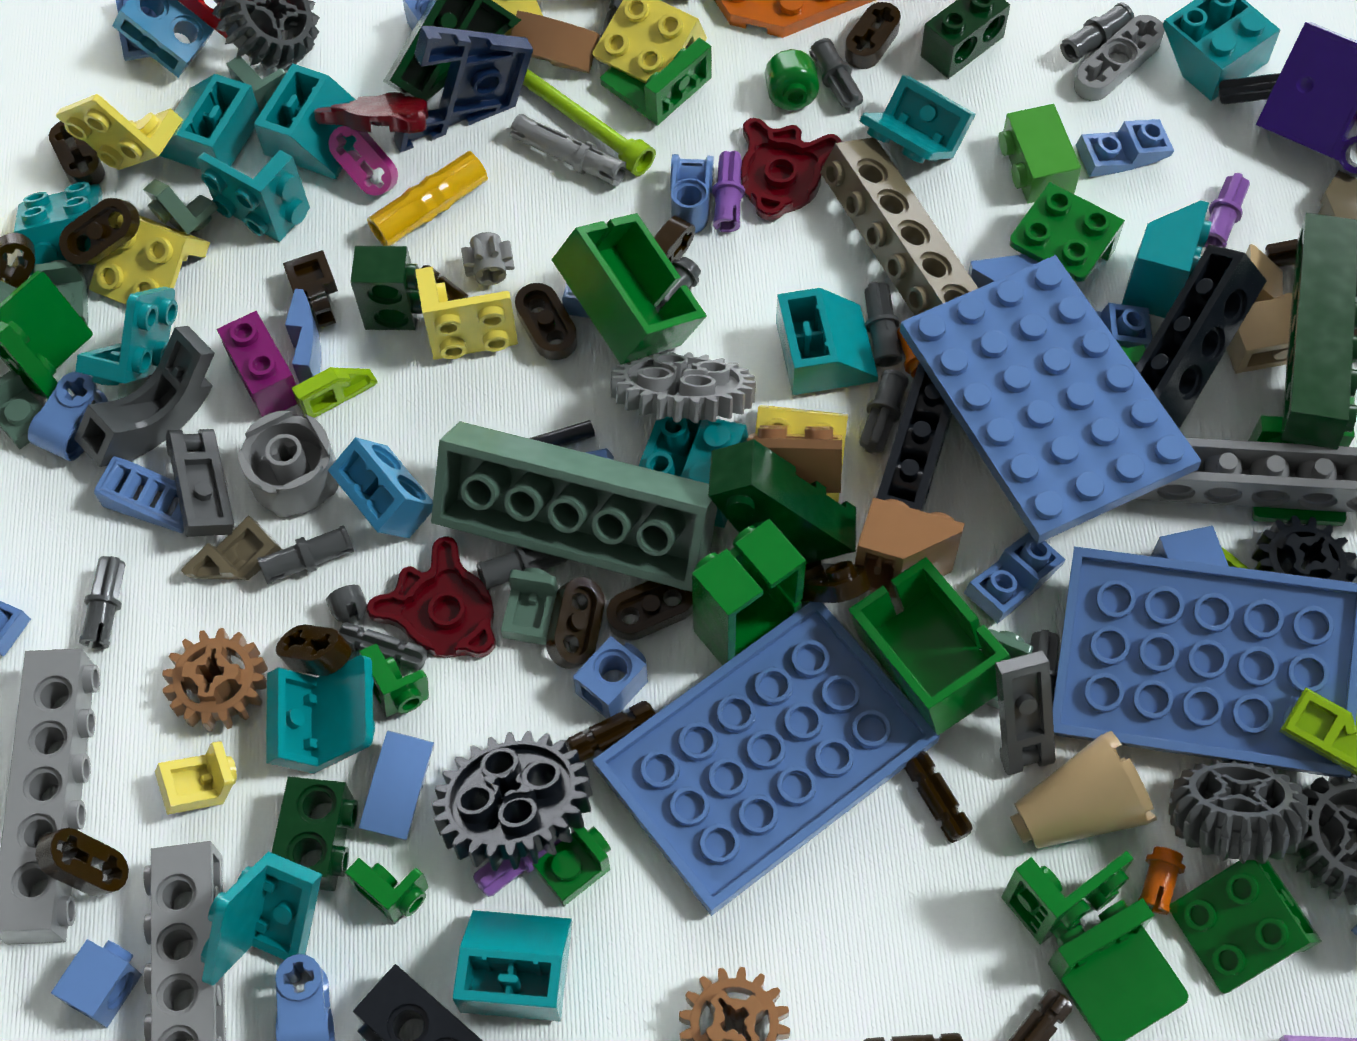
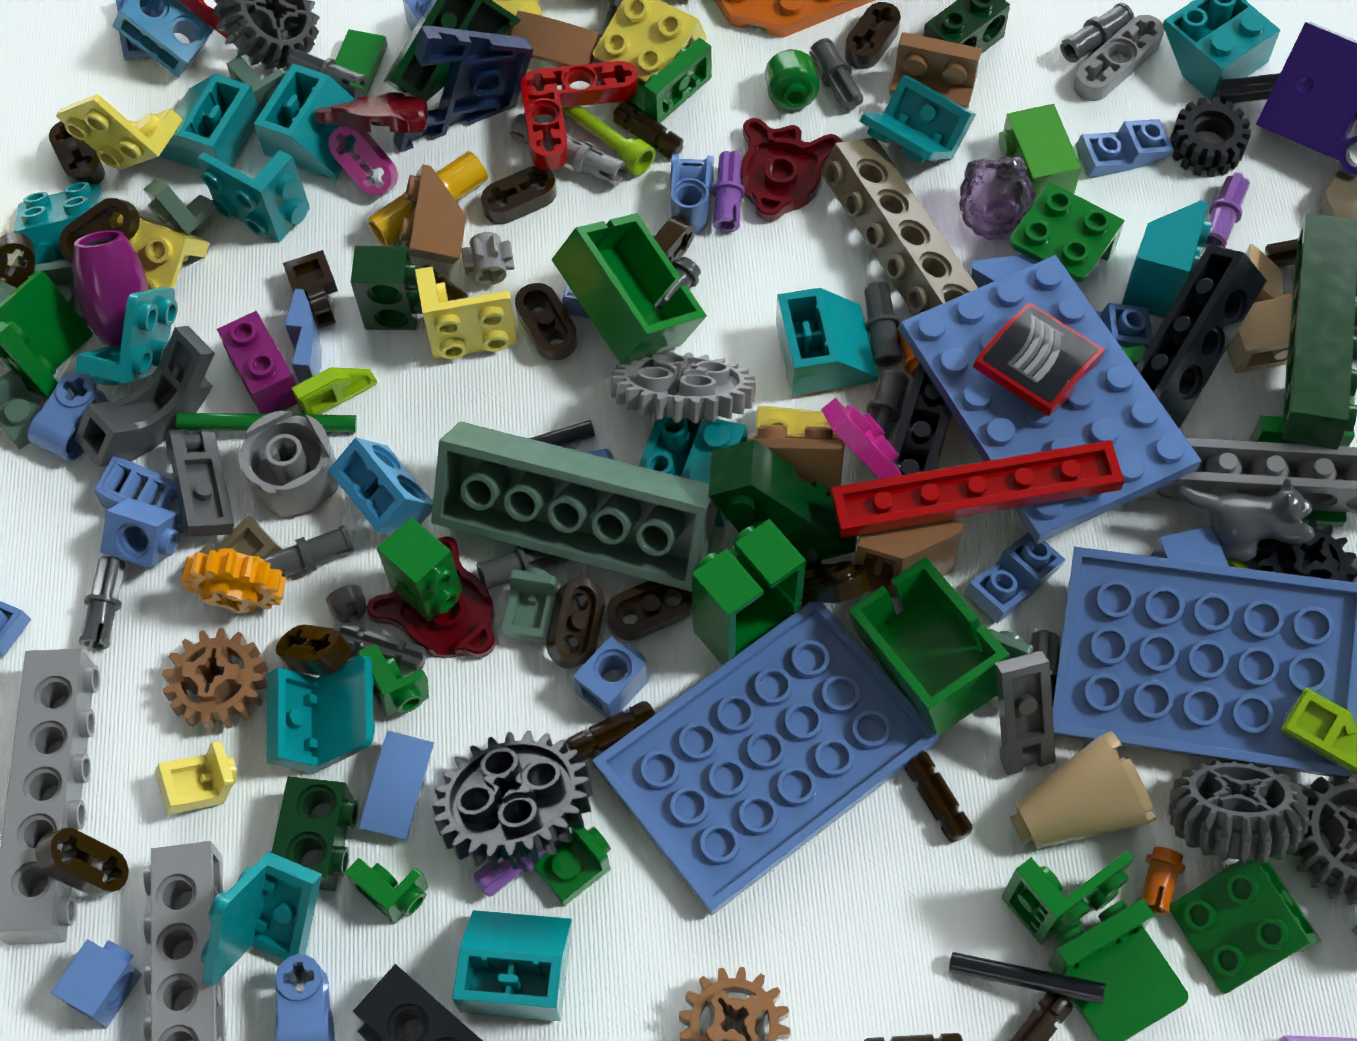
none -> magenta piece [72,230,149,346]
none -> medium blue brick [100,498,180,569]
none -> green bar [176,413,357,432]
none -> light orange gear [180,548,286,613]
none -> dark grey axle [286,49,367,100]
none -> green tile [335,29,388,97]
none -> green brick [376,517,462,622]
none -> medium nougat slope [399,164,467,264]
none -> dark brown beam [481,166,557,224]
none -> red beam [521,61,638,170]
none -> dark brown axle [613,102,684,159]
none -> dark pink plate [821,398,902,479]
none -> red plate [831,440,1124,538]
none -> medium nougat bracket [889,32,982,109]
none -> black bar [949,952,1106,1004]
none -> clear purple hair [959,157,1036,241]
none -> slope [972,302,1105,416]
none -> black tyre [1170,97,1251,177]
none -> dark grey animal [1177,478,1315,562]

